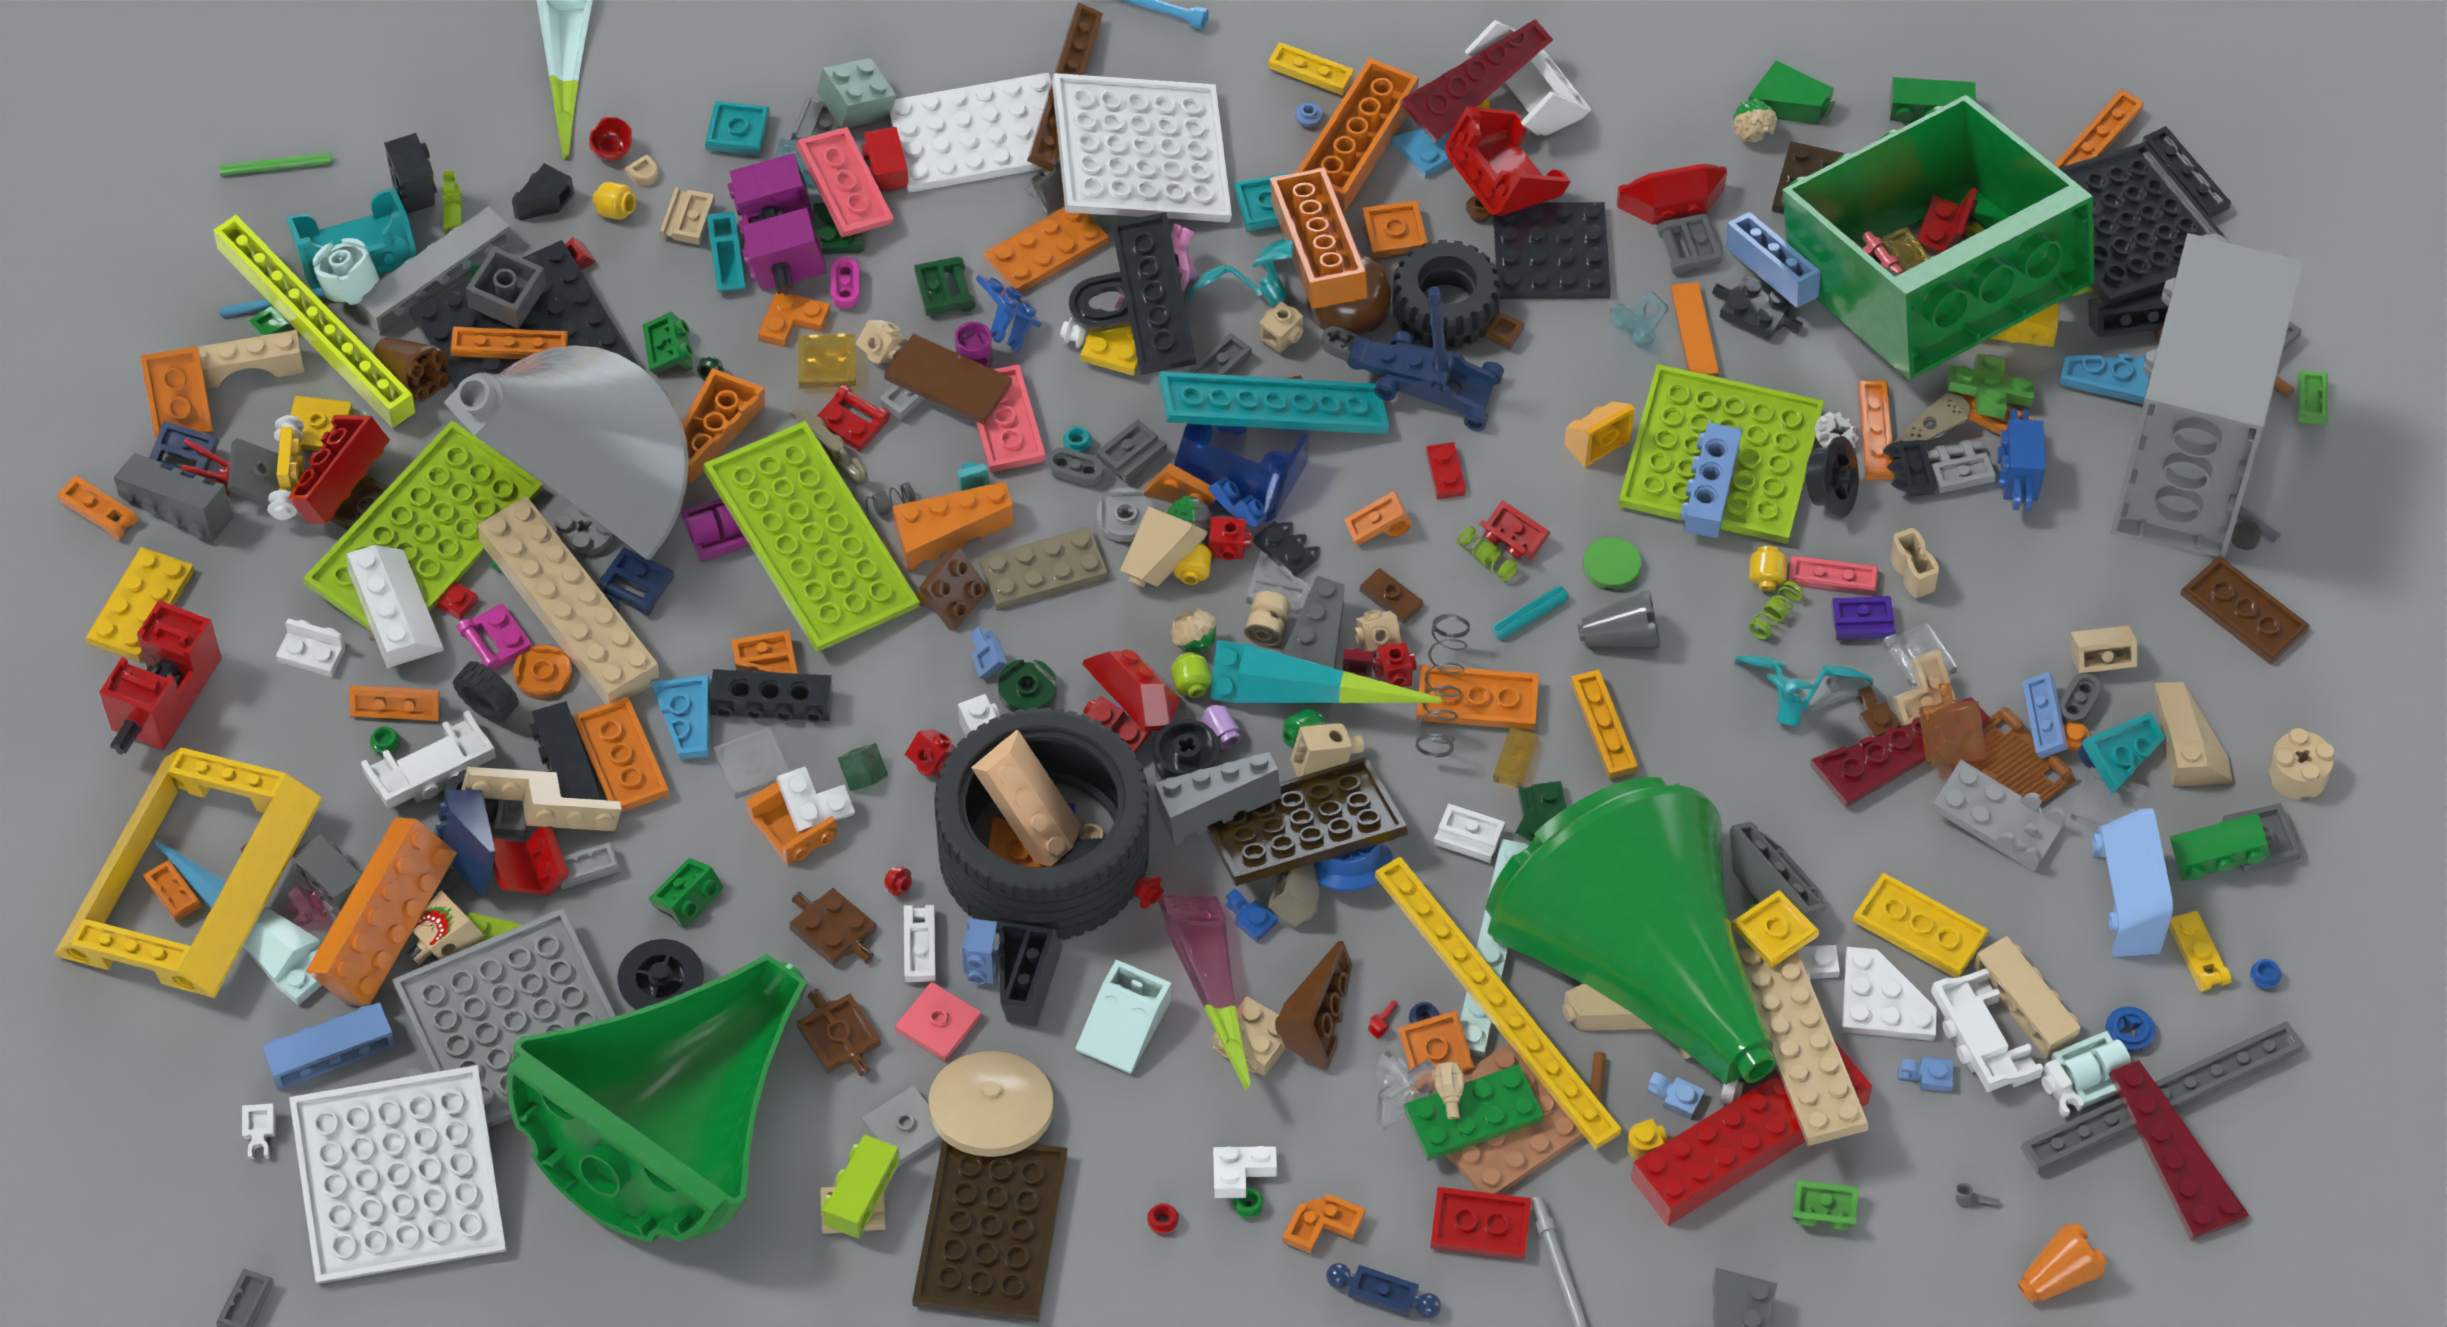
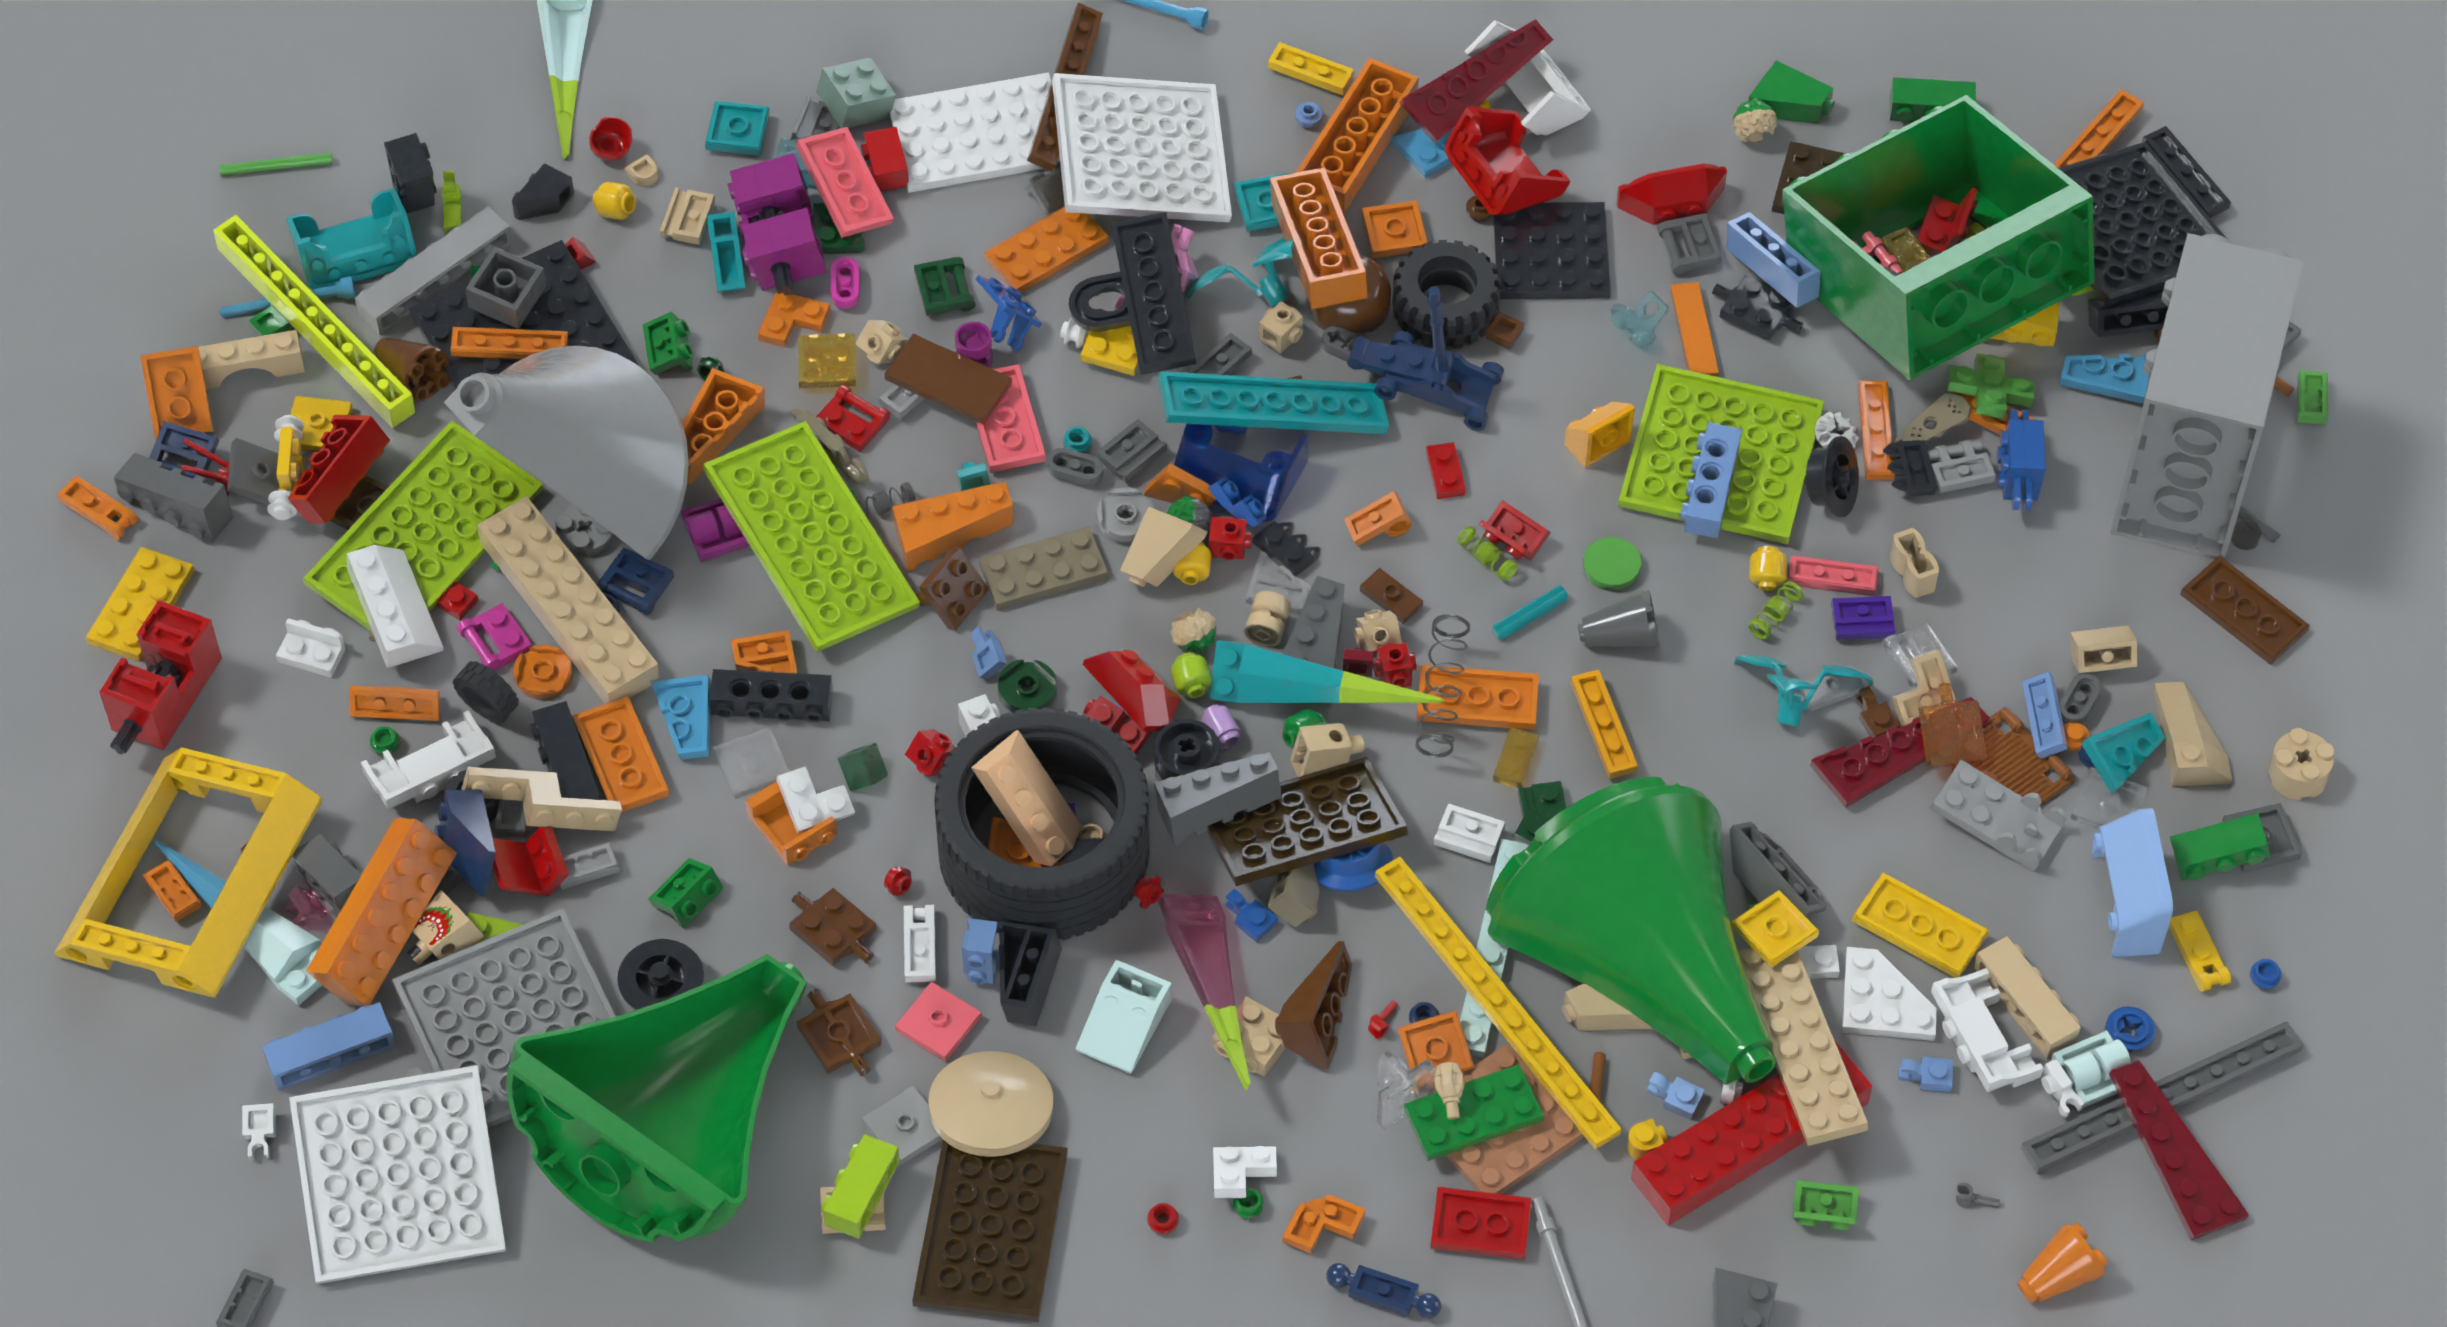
light aqua brick [313,238,379,305] -> none

